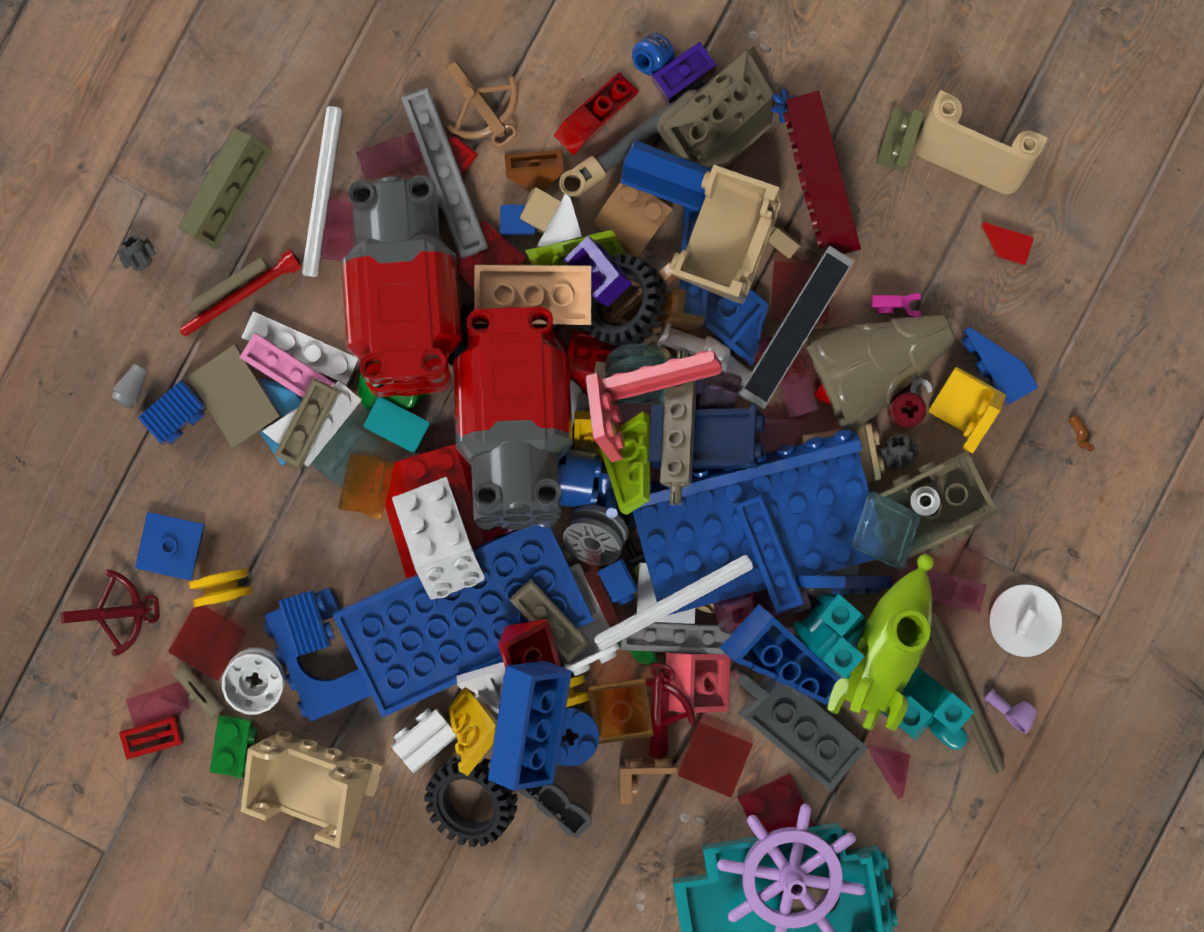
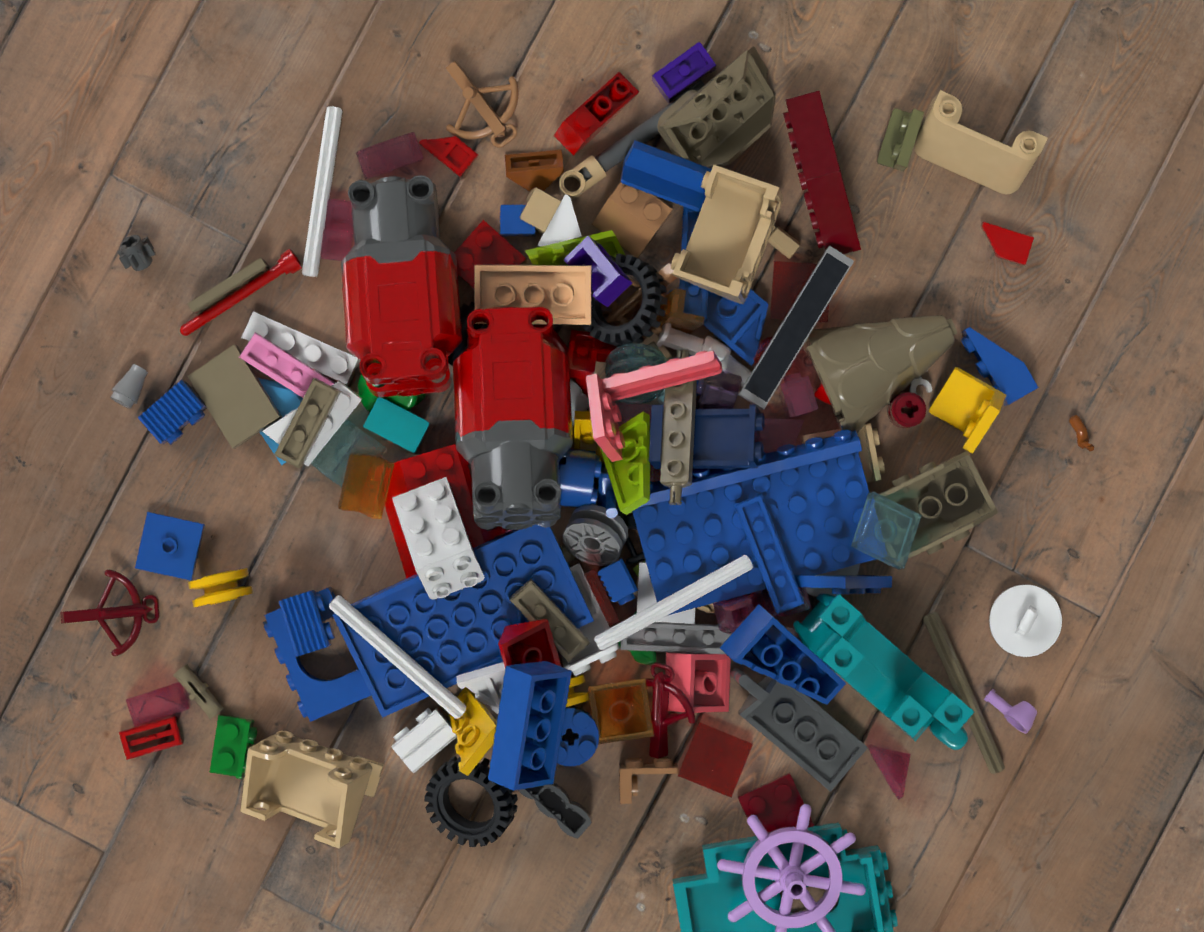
clear red tile [168,605,248,681] -> none
olive panel [178,128,272,249] -> none
white wheel [222,647,286,714] -> none
light grey tile [401,87,488,259] -> none
blue head [632,33,675,76] -> none
blue plant [771,88,797,124] -> none
lime piece [827,554,934,731] -> none
dark pink plate [870,293,921,317] -> none
dark grey gear [881,434,918,470] -> none
clear pink arch [892,562,987,613] -> none
white plate [910,486,940,516] -> none
none -> white axle [329,595,466,719]

